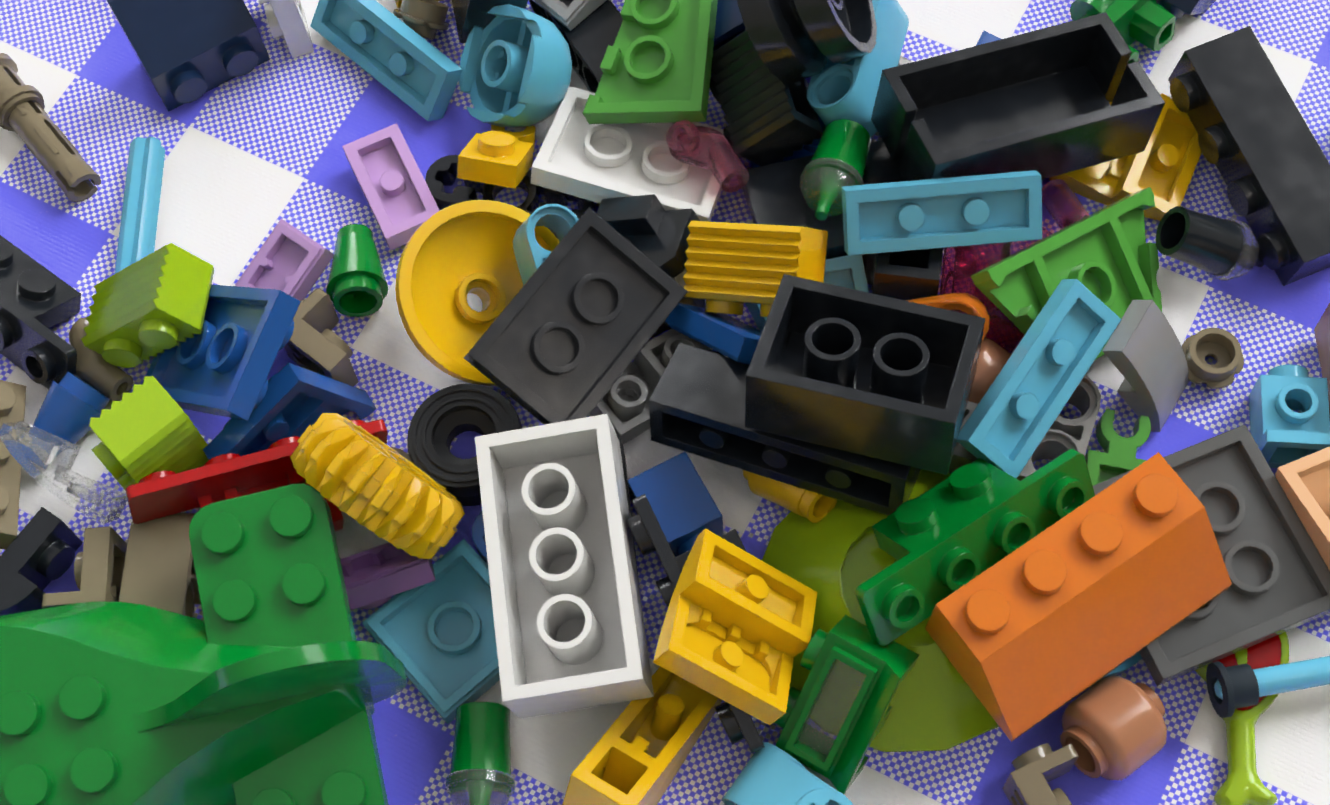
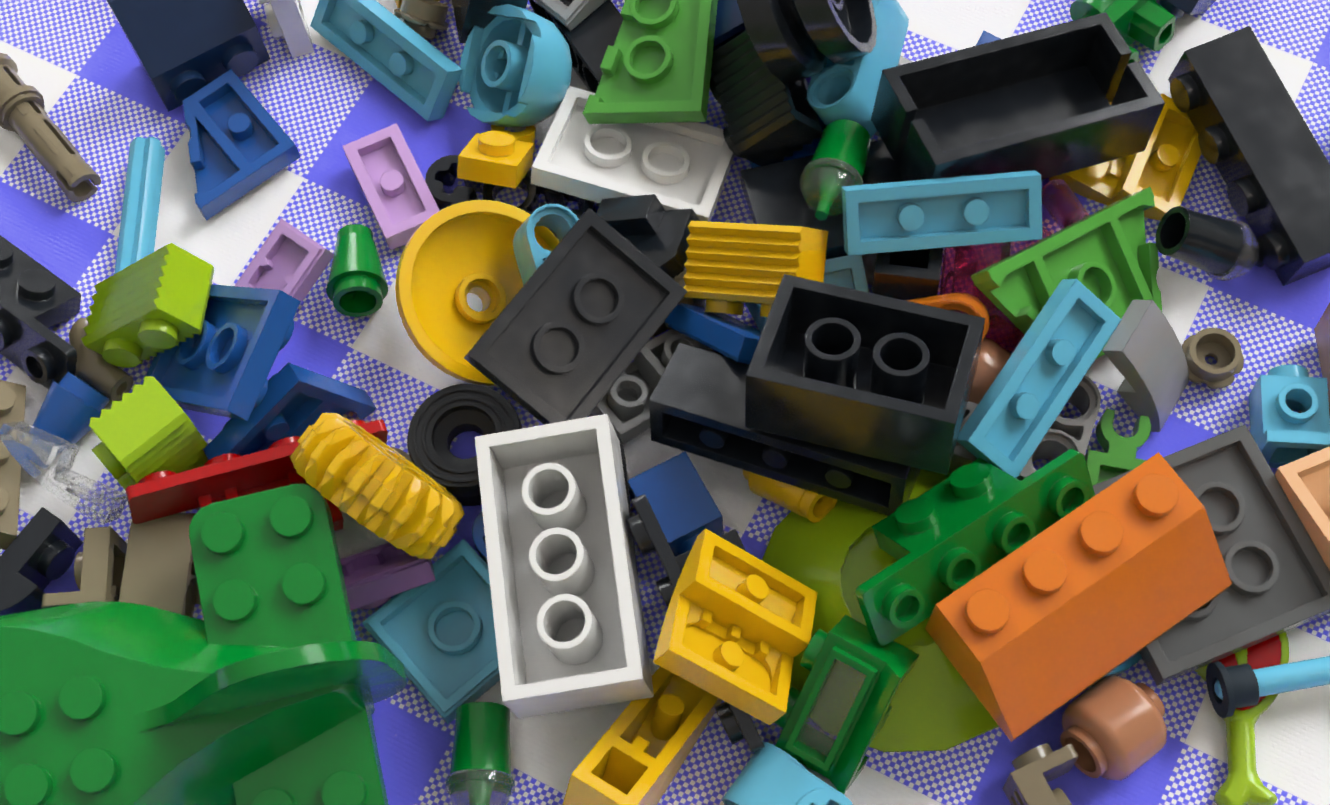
dark tan bracket [284,288,359,386] -> none
clear pink arm [666,120,749,193] -> none
none -> blue wing [183,69,301,221]

